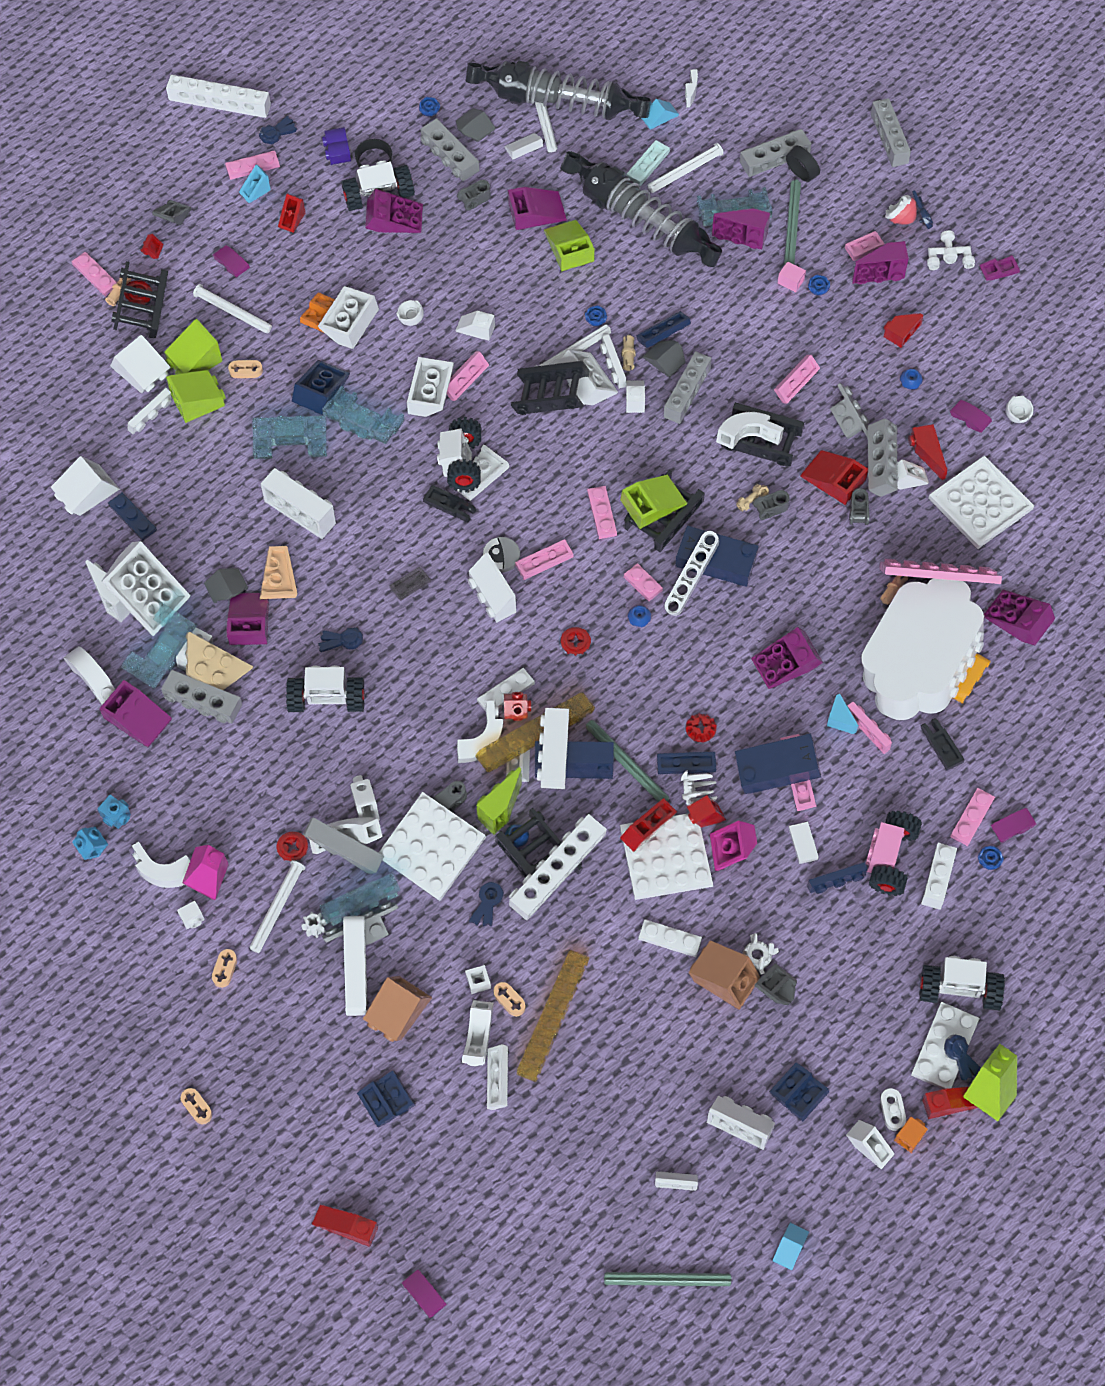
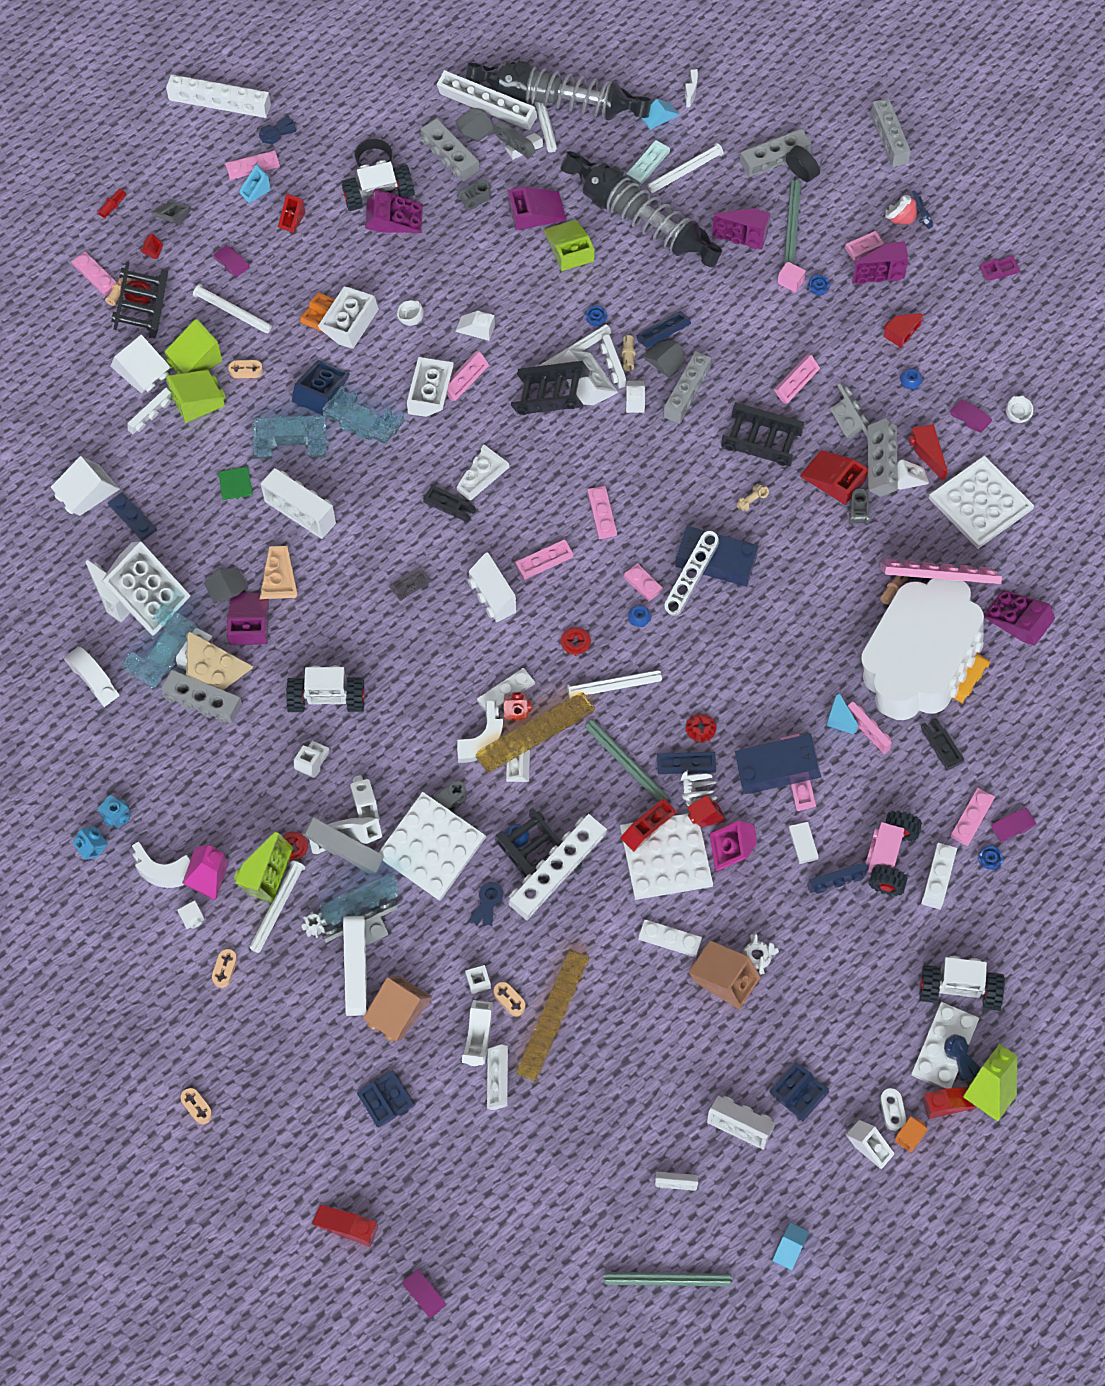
magenta slope [99,680,172,748] -> none
dark blue piece [318,627,363,652] -> none
dark purple brick [322,127,351,165] -> none
blue plate [419,97,440,117] -> none
brick [437,417,482,493] -> none
lime slope [476,767,522,835] -> none
tile [483,537,520,572] -> none
dark blue brick [535,741,614,779] -> none
white brick [537,708,569,789] -> none
lime slope [620,475,687,529] -> none
black fence [624,470,705,552] -> none
clear light blue bracket [697,187,773,226] -> none
white arch [716,412,784,449] -> none
magenta slope [751,627,823,689] -> none
dark grey piece [753,490,790,520] -> none
dark grey slope [754,963,797,1005] -> none
white piece [927,230,975,270] -> none
none -> red axle [97,189,127,219]
none -> green piece [218,467,253,500]
none -> lime slope [234,832,294,903]
none -> white brick [294,741,329,778]
none -> white brick [437,70,537,131]
none -> dark grey beam [493,121,535,157]
none -> white axle [567,670,662,700]

